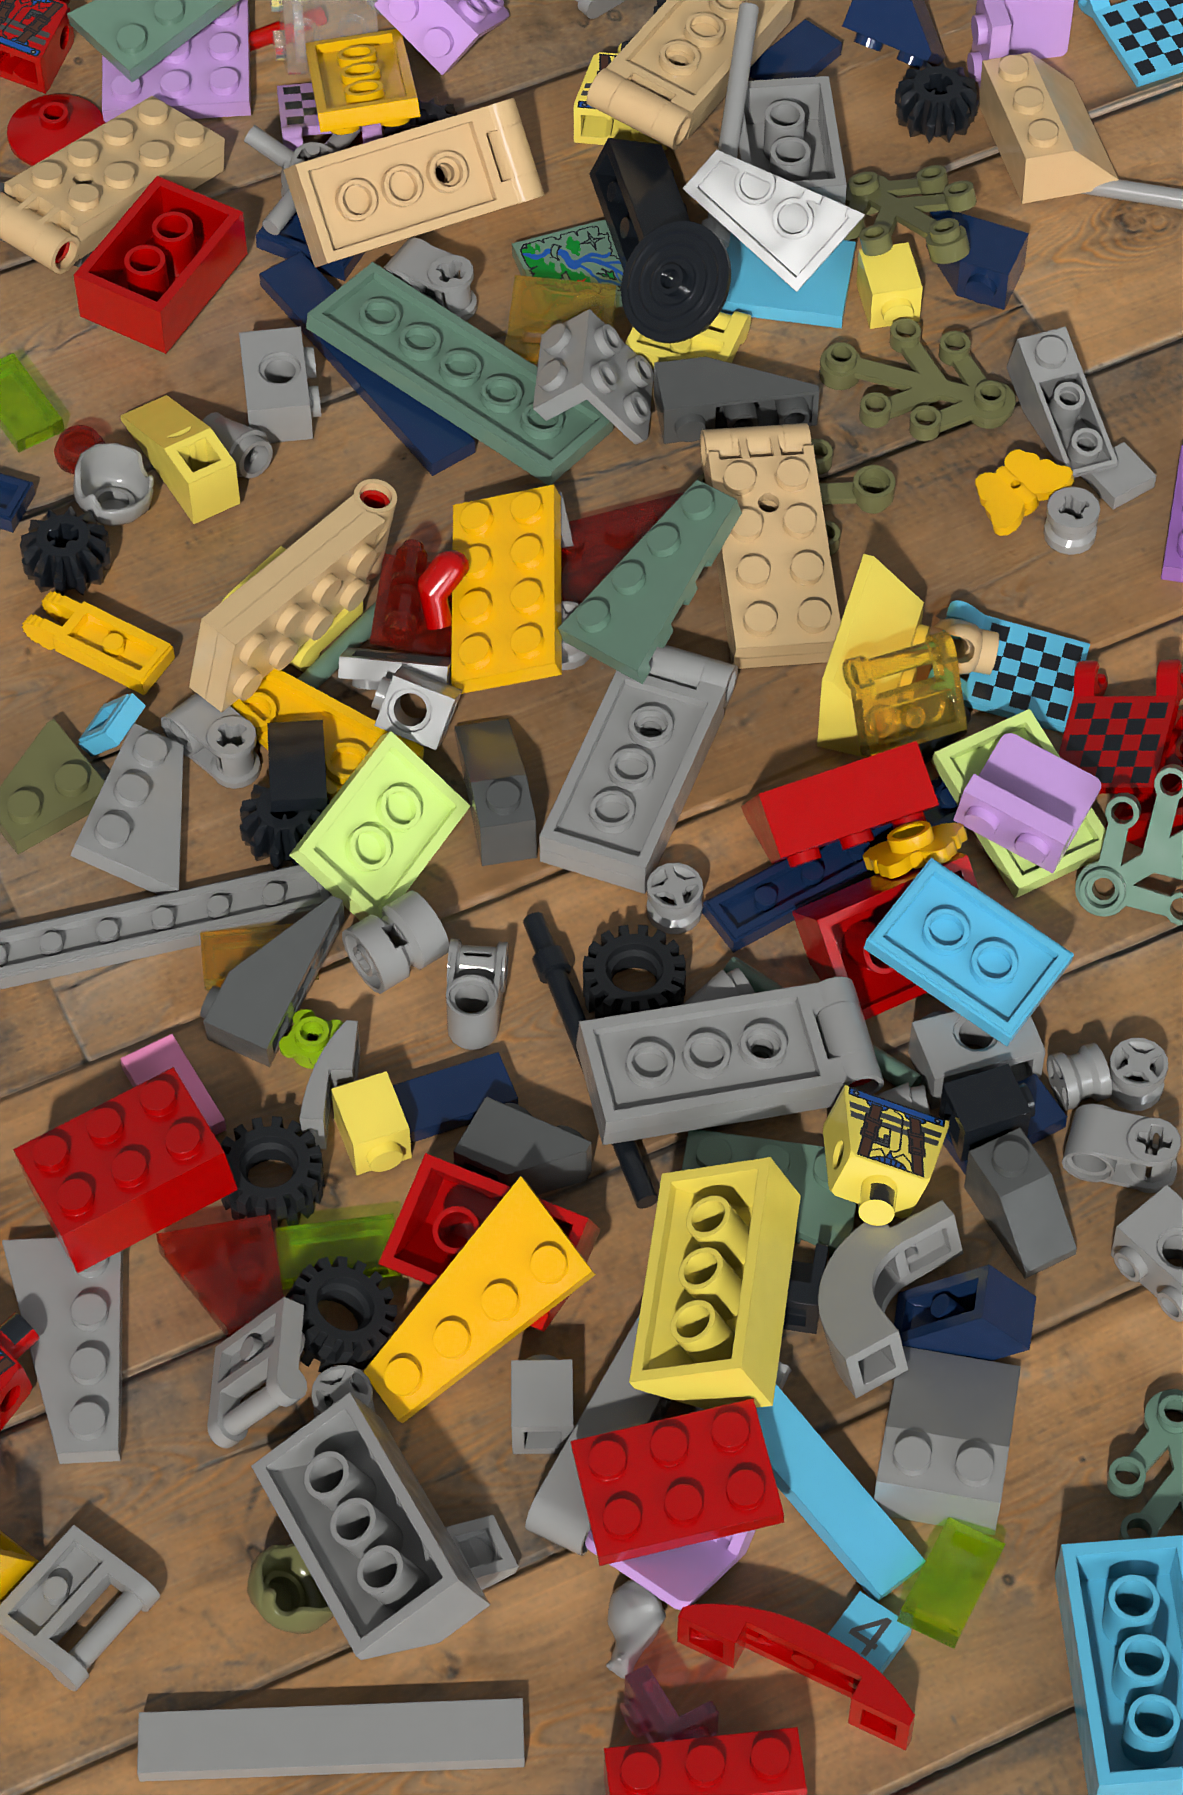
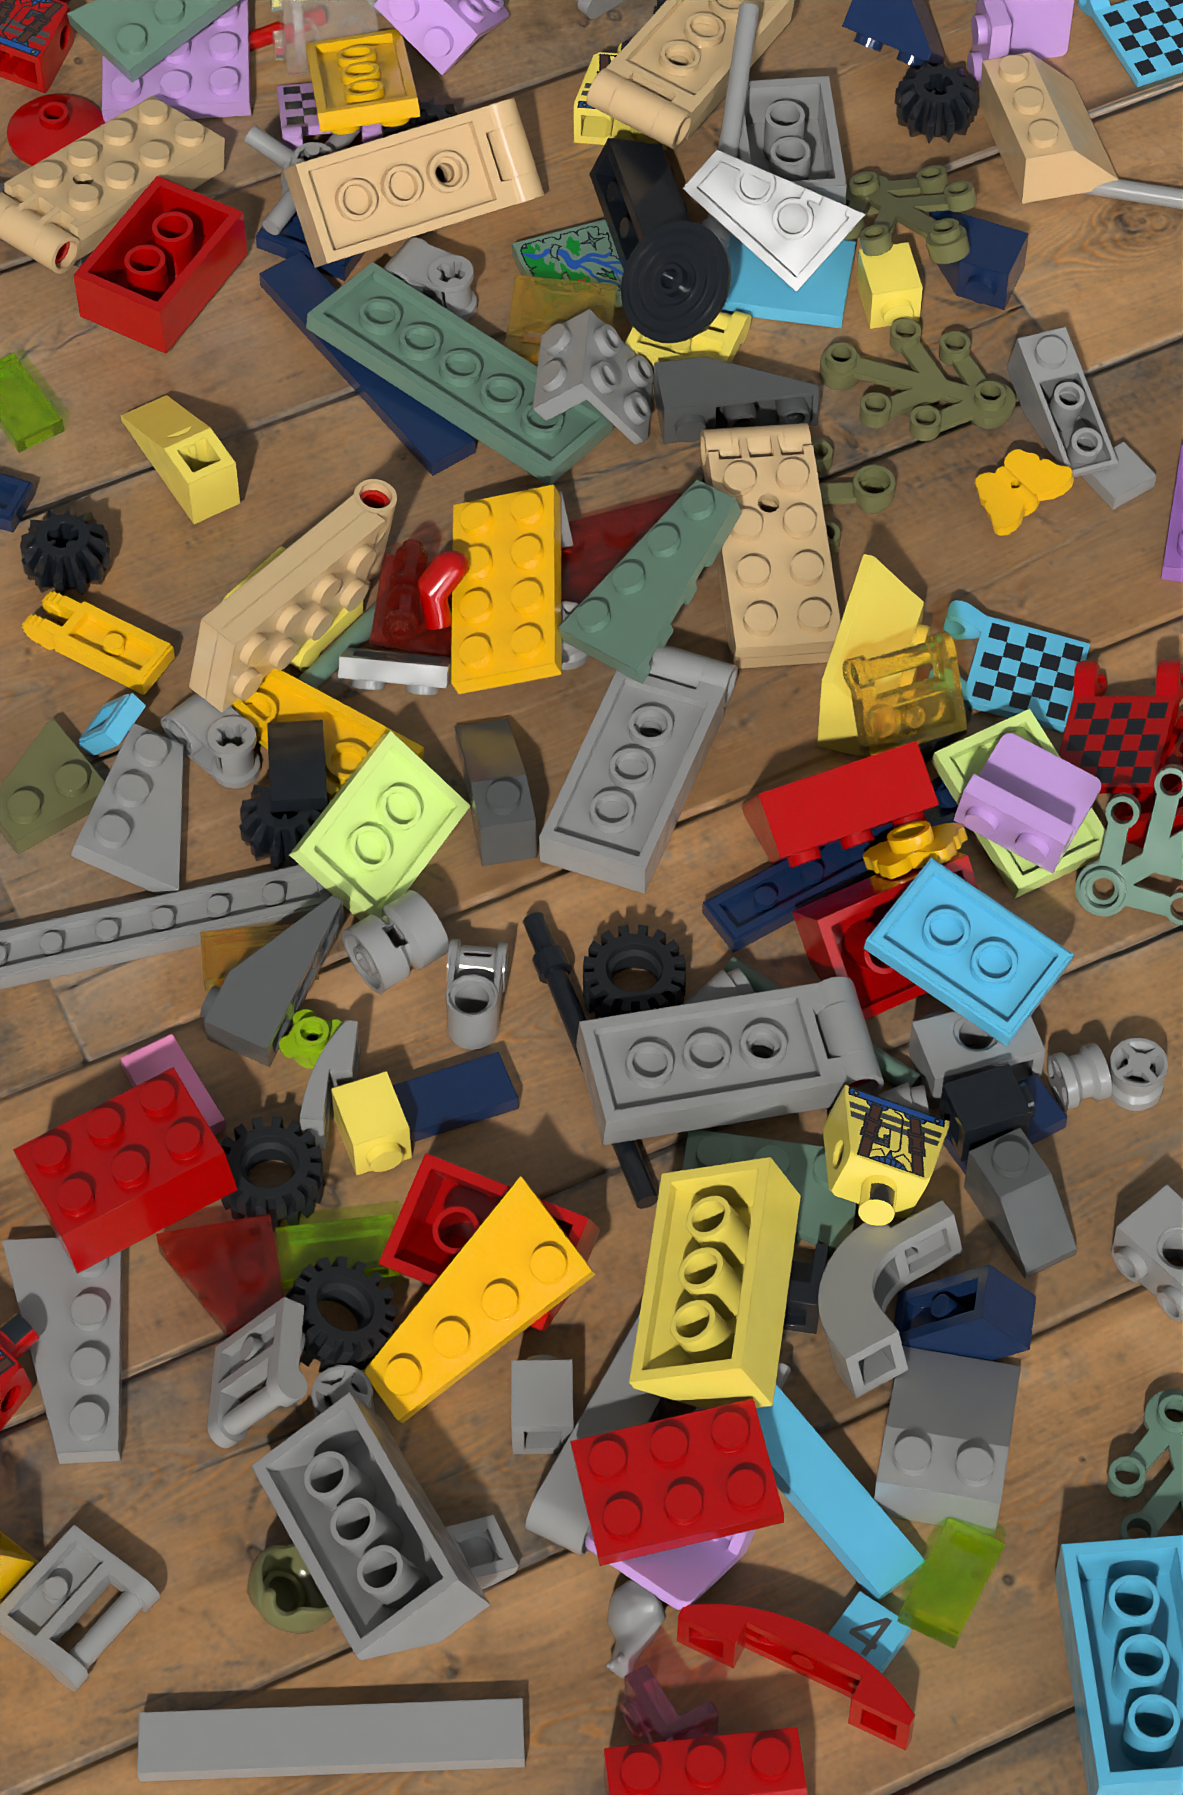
clear red plate [54,425,105,474] -> none
light grey hair [73,443,154,526] -> none
light grey cone [203,412,273,478] -> none
light grey brick [239,326,322,443] -> none
light grey brick [371,666,462,750] -> none
dark grey slope [453,1097,592,1195] -> none
light grey wheel [647,863,703,934] -> none
dark blue tile [748,19,842,81] -> none
tan piece [928,618,999,675] -> none
light grey wheel [1043,487,1100,555] -> none
light grey piece [1062,1104,1181,1193] -> none

